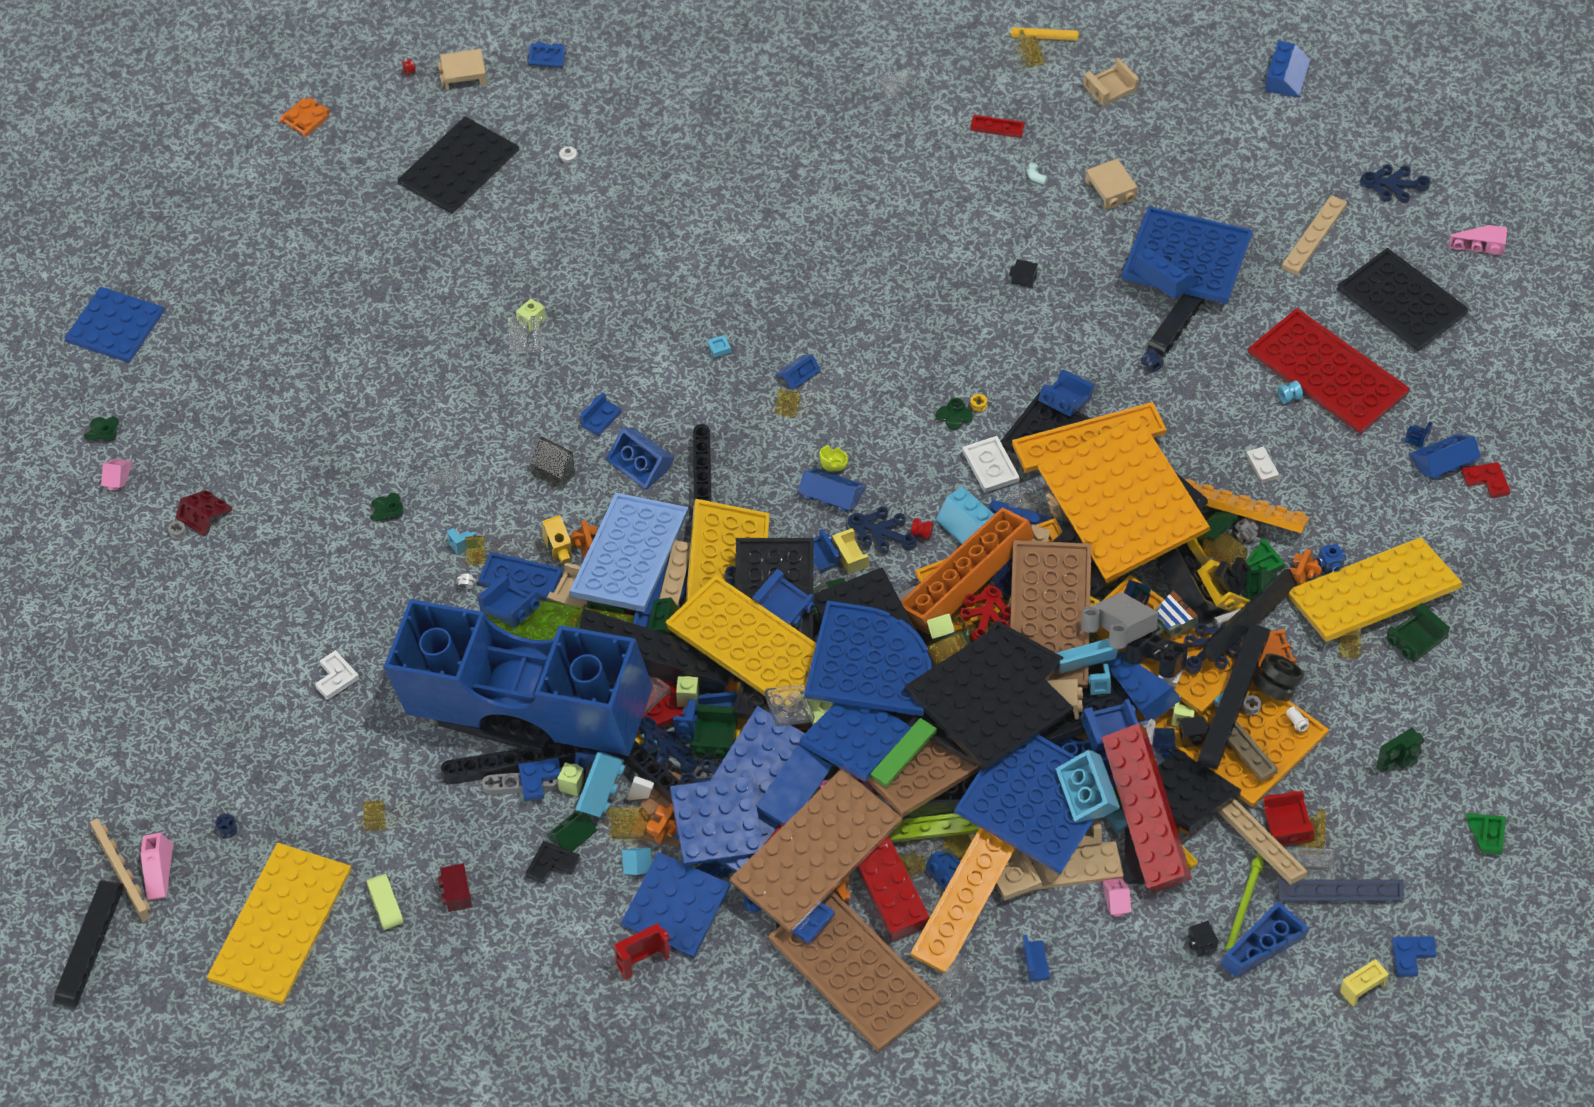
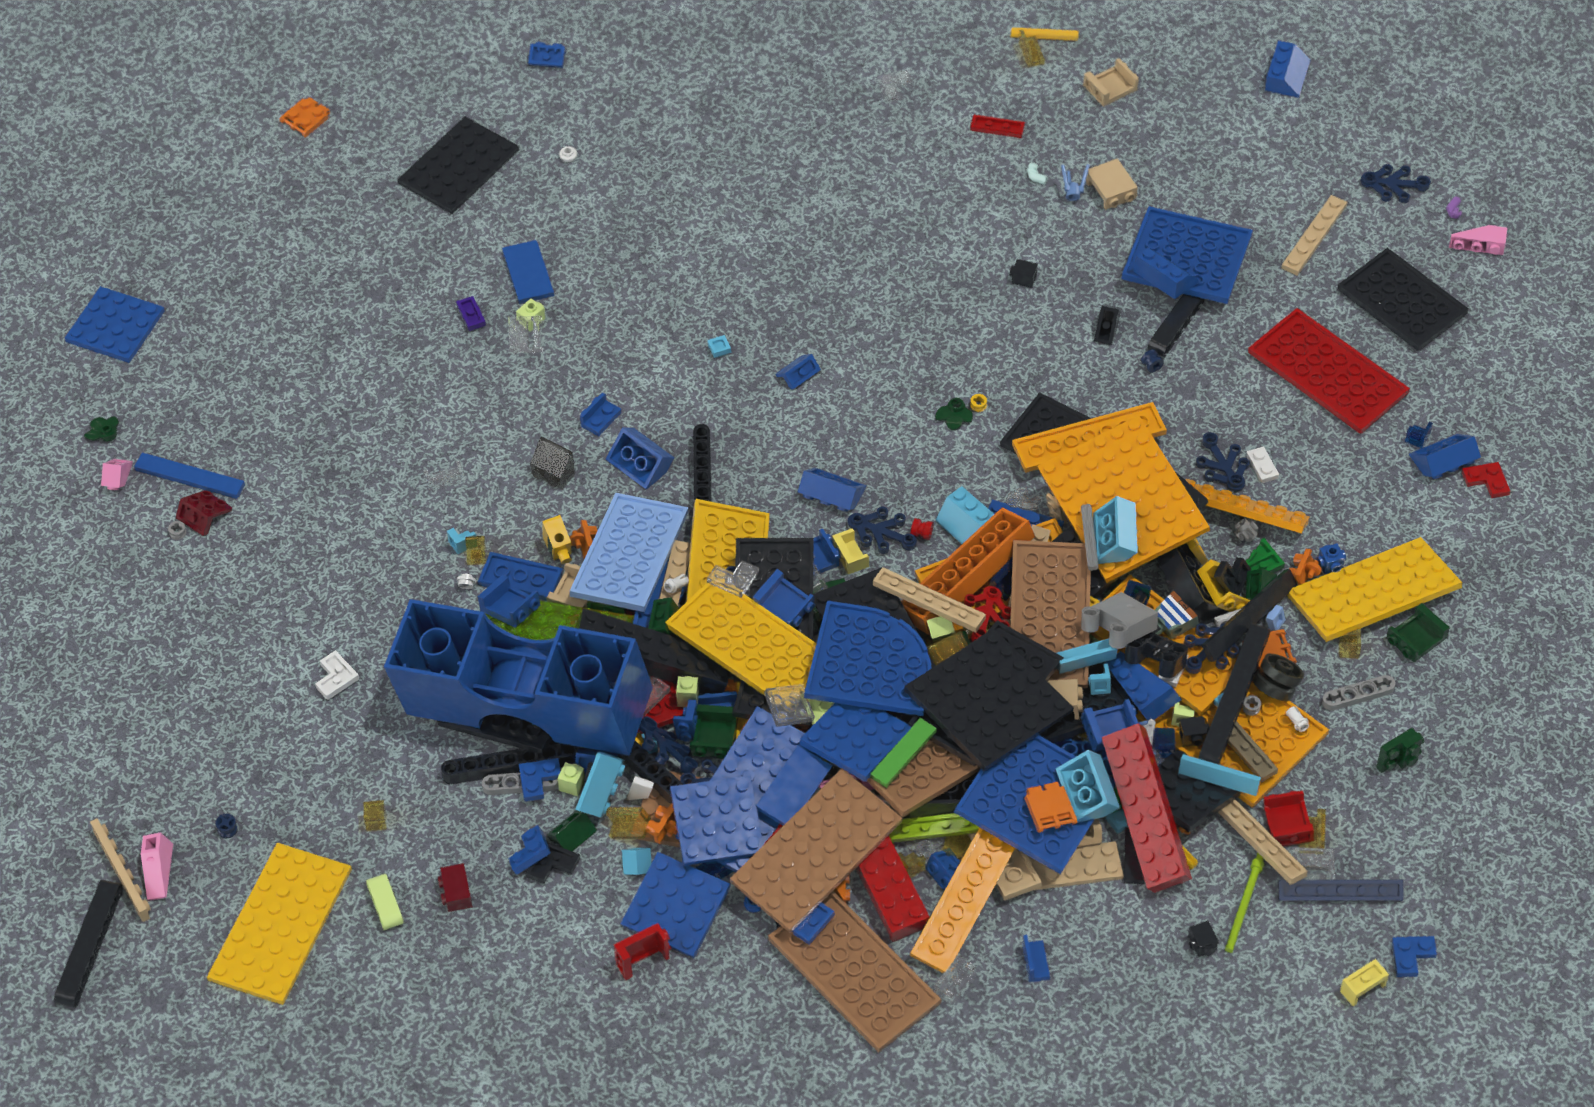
dark green plate [370,493,404,521] -> none
red bush [401,58,416,76] -> none
tan panel [438,49,487,90] -> none
clear yellow panel [774,389,800,418] -> none
neon yellow hair [819,445,848,472] -> none
white plate [962,436,1020,493] -> none
blue panel [1038,369,1095,416] -> none
bright pink slope [1102,878,1131,917] -> none
dark green panel [1197,509,1237,547] -> none
clear yellow brick [1202,531,1248,567] -> none
blue wedge [1221,902,1310,978] -> none
medium azure wheel [1278,381,1303,404] -> none
green wing [1466,813,1506,855] -> none
none -> blue tile [134,453,245,499]
none -> dark purple plate [456,296,486,331]
none -> blue tile [502,240,554,304]
none -> blue plate [508,825,551,875]
none -> white pin [664,574,689,593]
none -> clear plate [707,561,759,598]
none -> tan plate [873,567,986,632]
none -> orange plate [1025,782,1077,833]
none -> medium blue plant [1061,164,1090,201]
none -> light grey axle [1081,504,1099,571]
none -> medium azure slope [1093,496,1138,564]
none -> black slope [1094,304,1122,345]
none -> medium azure tile [1178,754,1261,796]
none -> dark blue plant [1196,432,1250,491]
none -> light blue plate [1266,605,1286,631]
none -> light grey beam [1322,675,1395,711]
none -> medium lavender arm [1446,196,1462,219]

